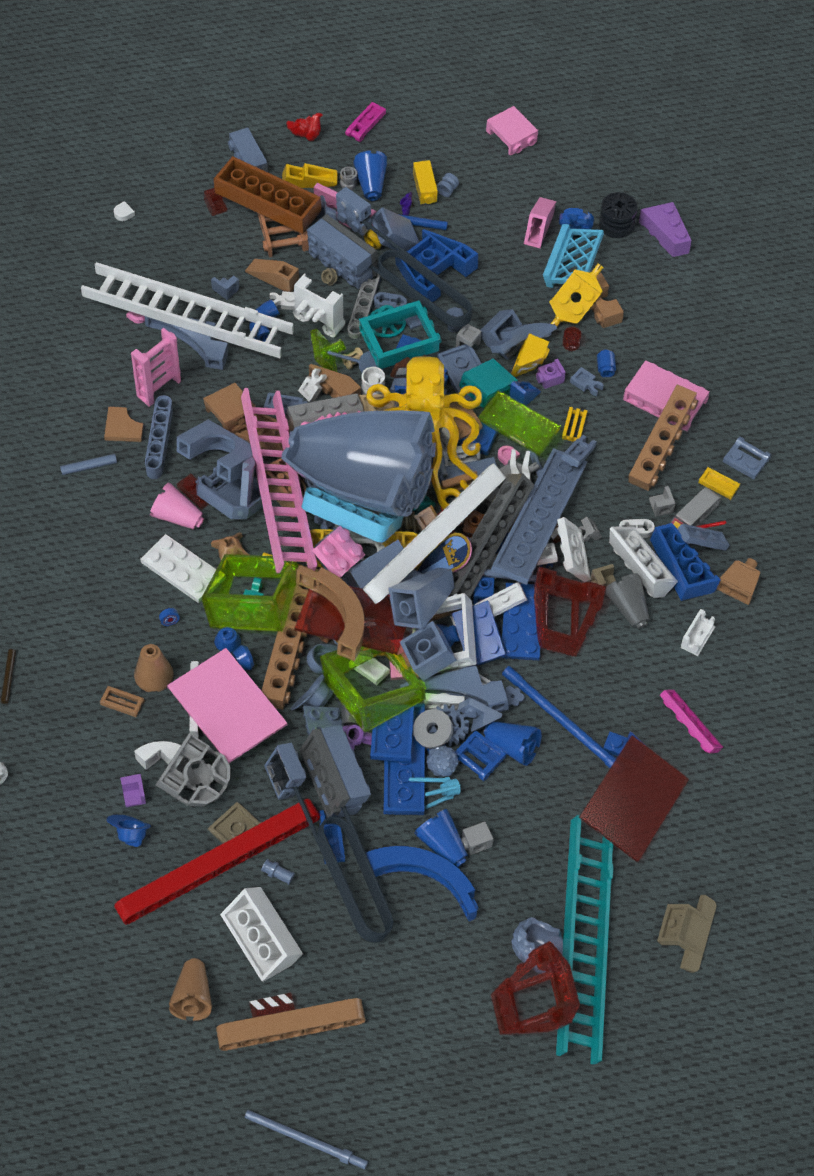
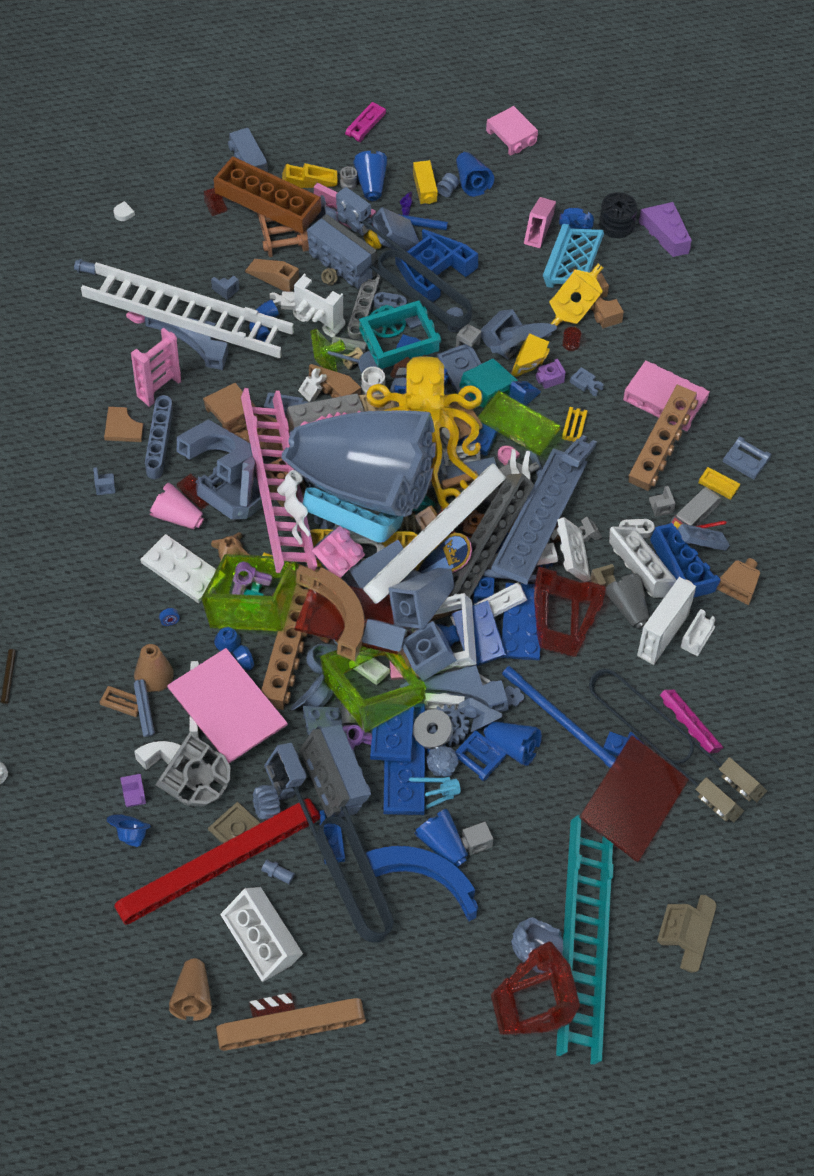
sand blue piece [60,454,117,475] -> none
sand blue bar [245,1110,368,1169] -> none
red hair [286,113,323,141] -> none
blue brick [597,350,616,377] -> none
none -> sand blue pin [74,259,96,275]
none -> sand blue panel [93,467,115,495]
none -> sand blue axle [134,679,155,737]
none -> medium lavender axle [231,562,272,600]
none -> sand blue gear [253,785,280,820]
none -> white flag [277,470,311,545]
none -> light grey axle [332,336,367,353]
none -> sand blue panel [362,619,408,652]
none -> blue cone [456,152,494,197]
none -> piece [589,669,767,823]
none -> white window [637,577,696,665]

